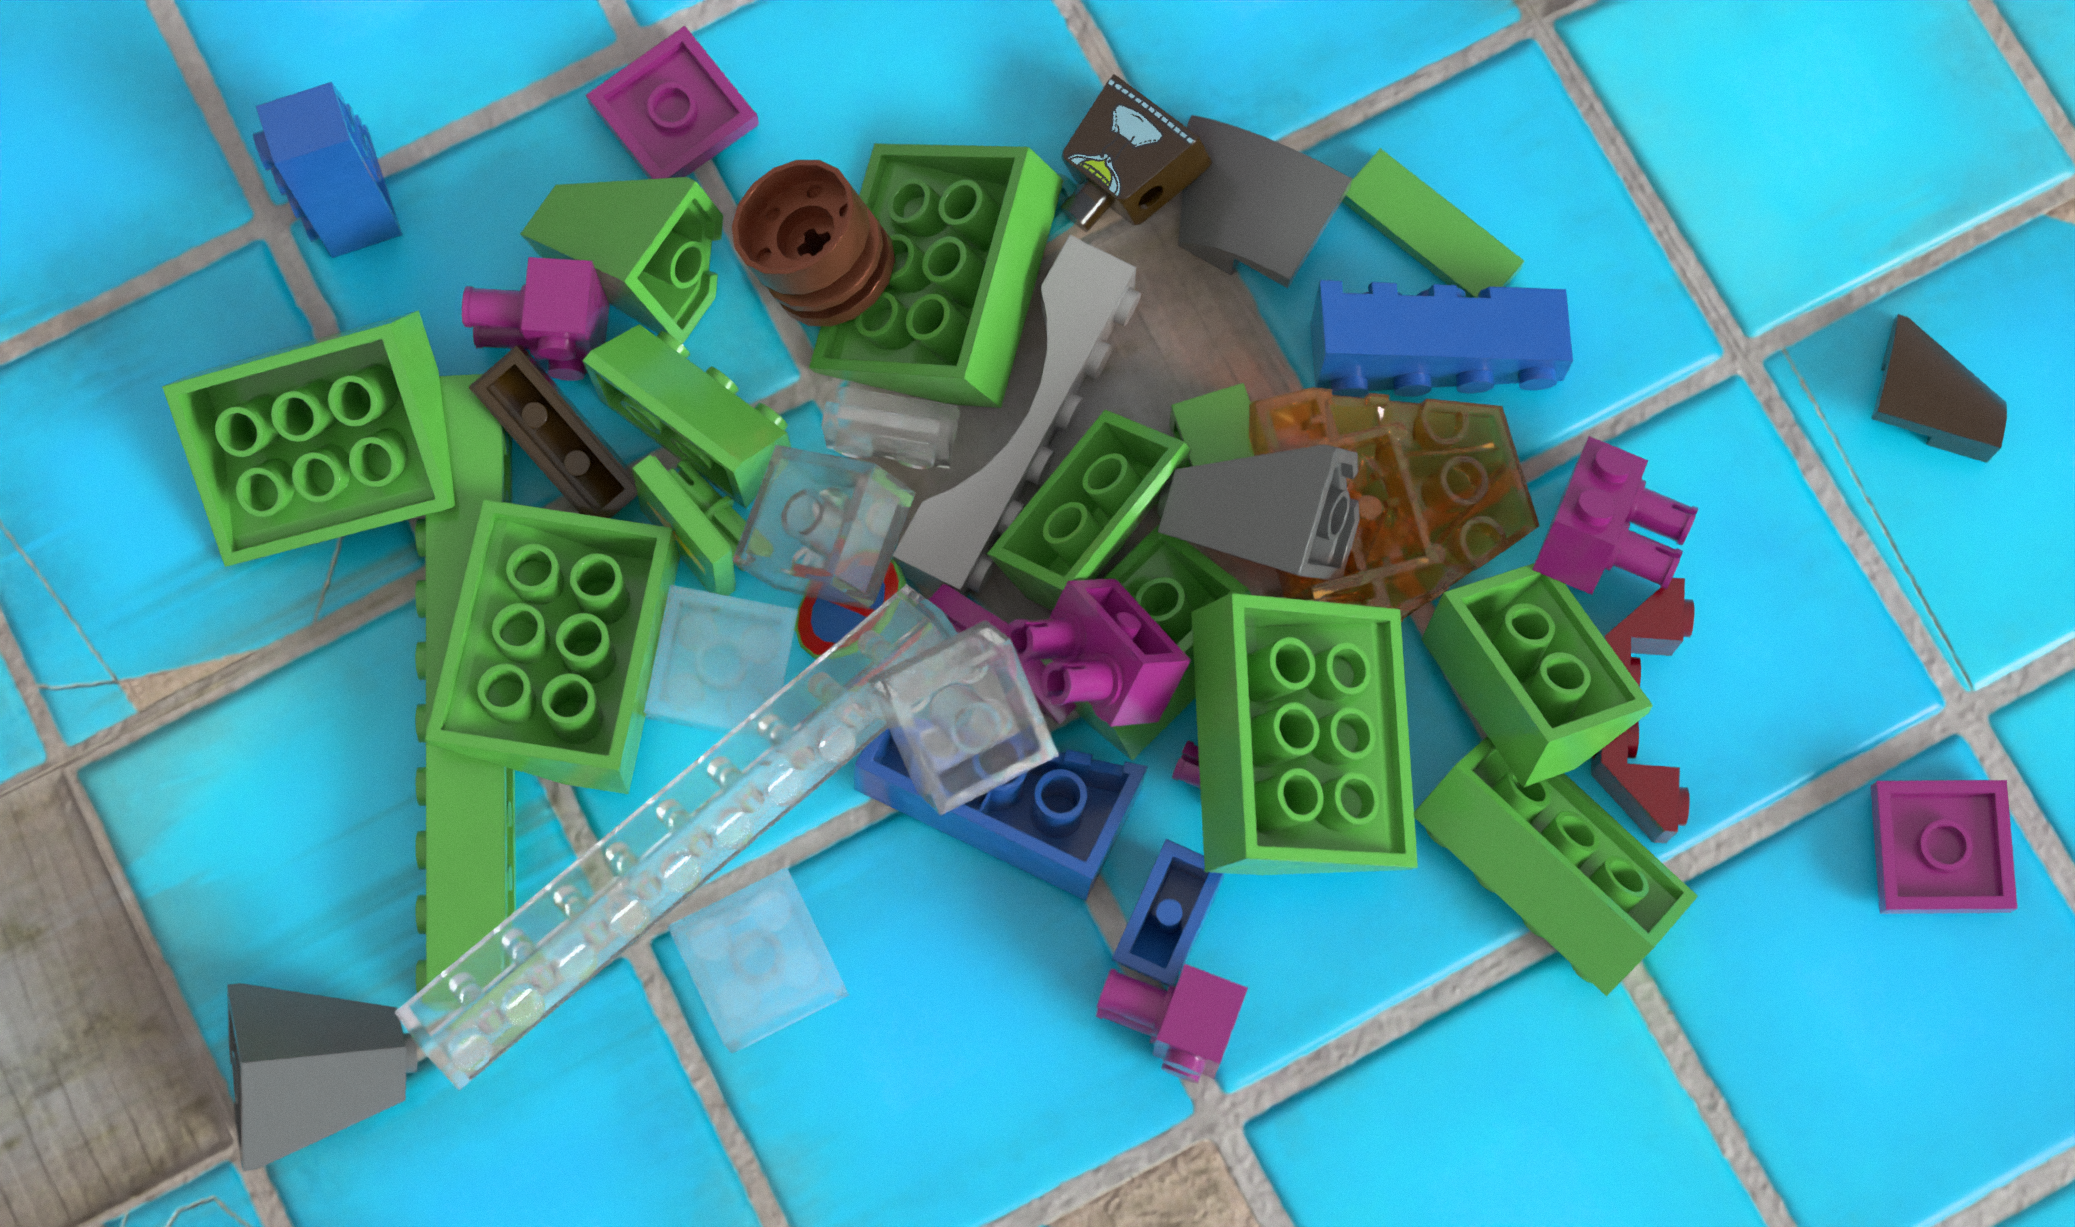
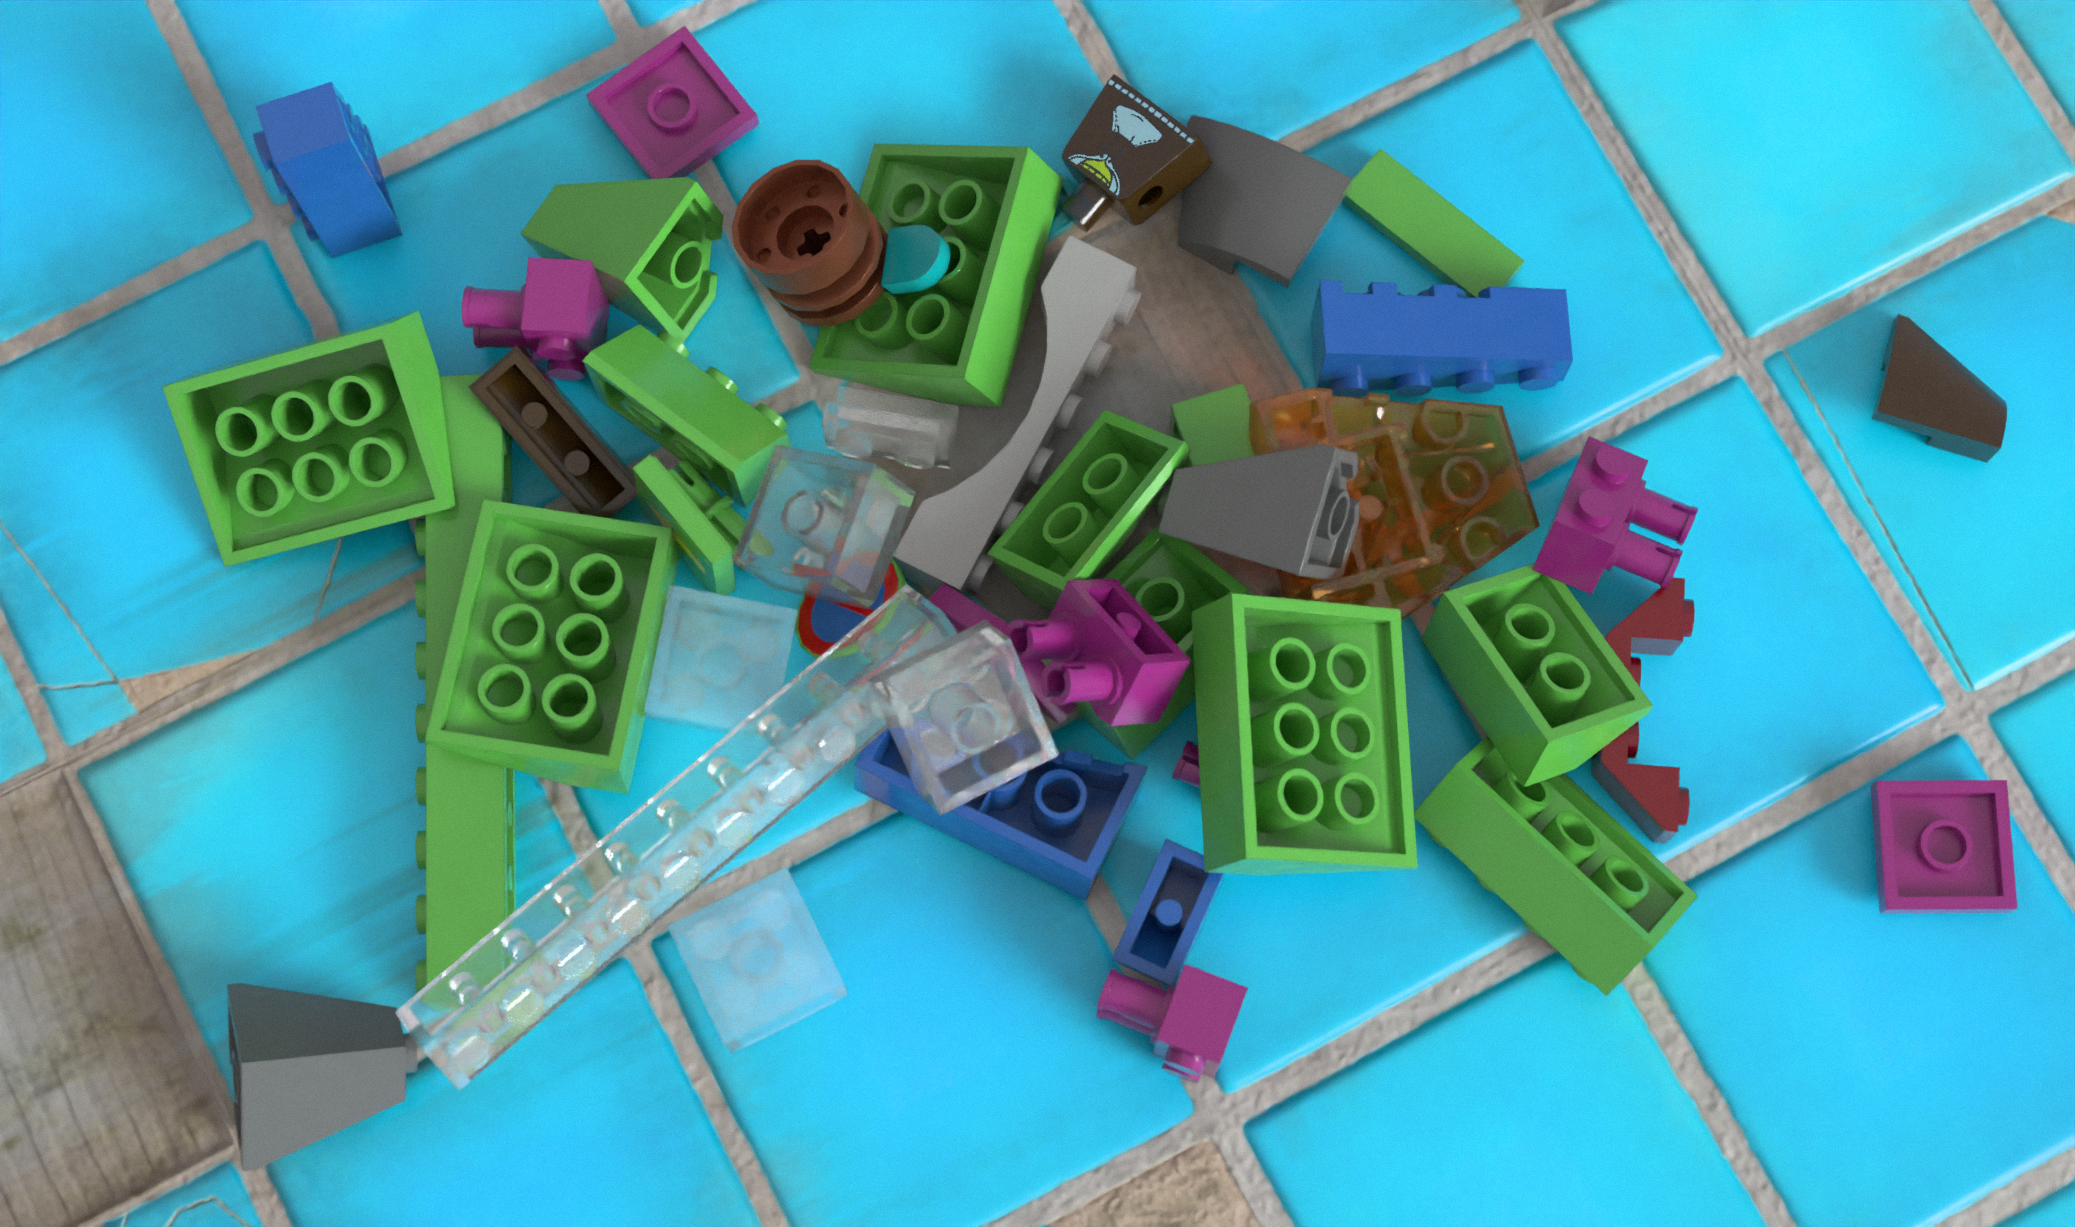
none -> teal tile [881,225,950,294]

